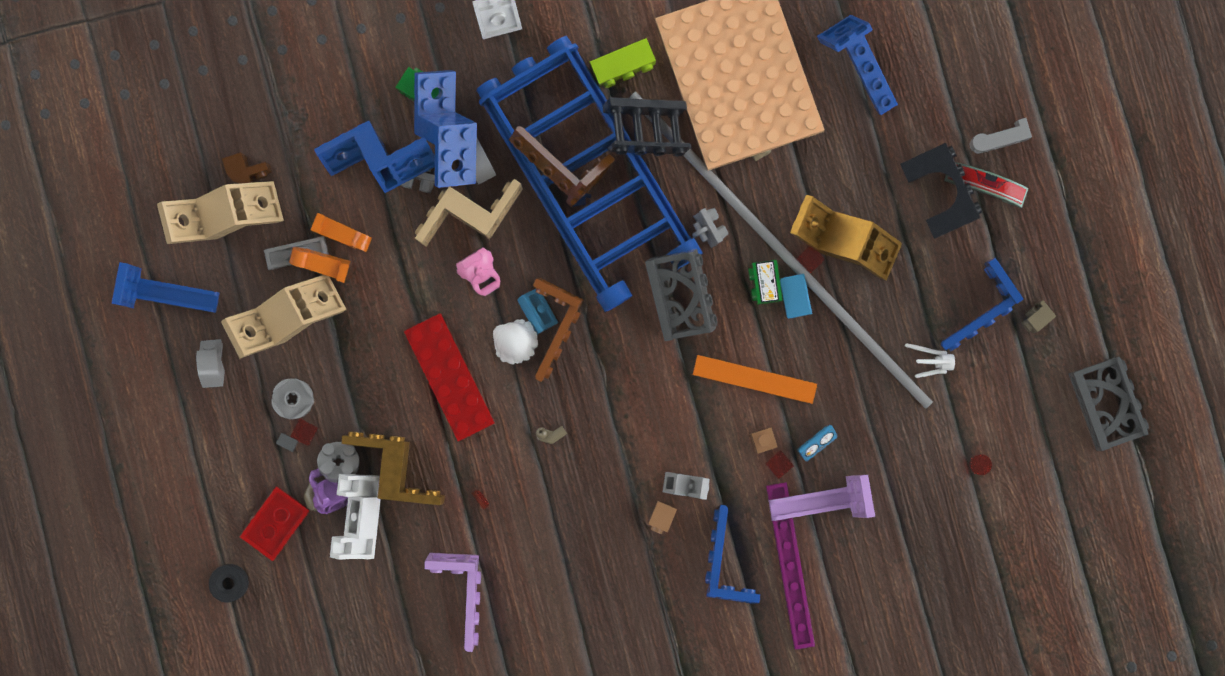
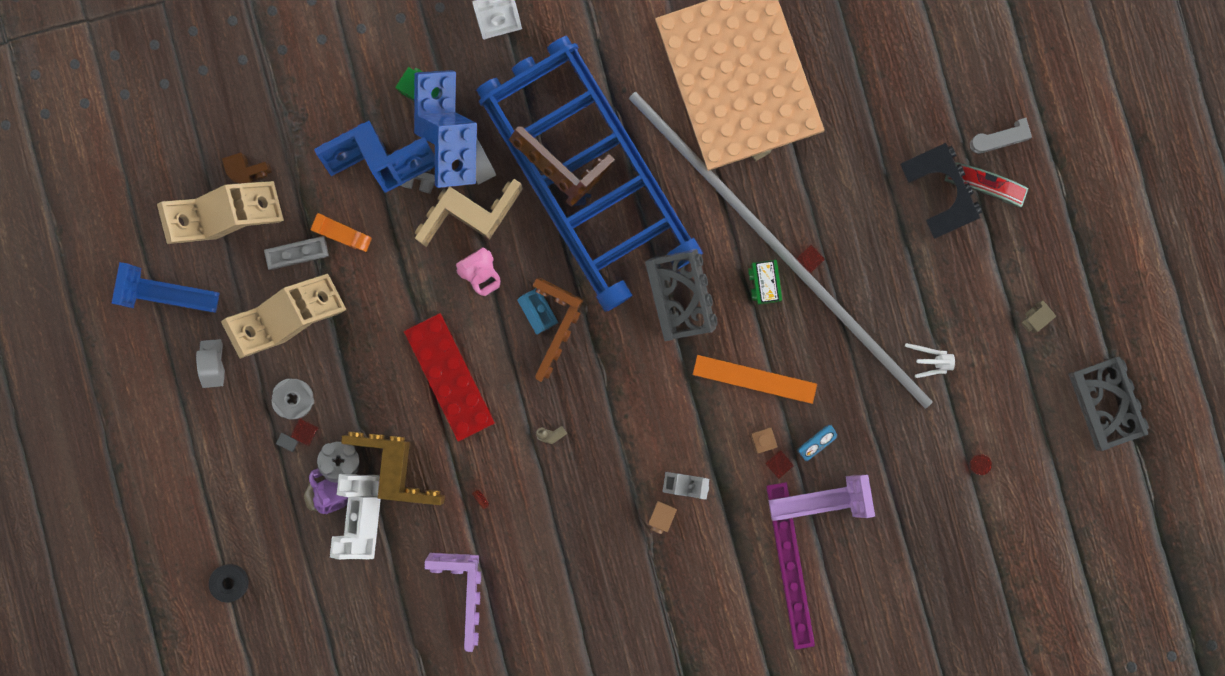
red plate [240,486,310,561] -> none
orange leg [289,247,350,283] -> none
white hair [493,319,538,365] -> none
lime brick [590,38,656,88] -> none
black fence [603,98,691,157] -> none
light grey hips [692,208,728,248] -> none
blue bracket [705,505,760,604] -> none
dark azure slope [780,274,812,319] -> none
pearl gold bracket [790,195,902,281] -> none
blue bracket [817,15,898,115] -> none
blue bracket [941,258,1024,351] -> none

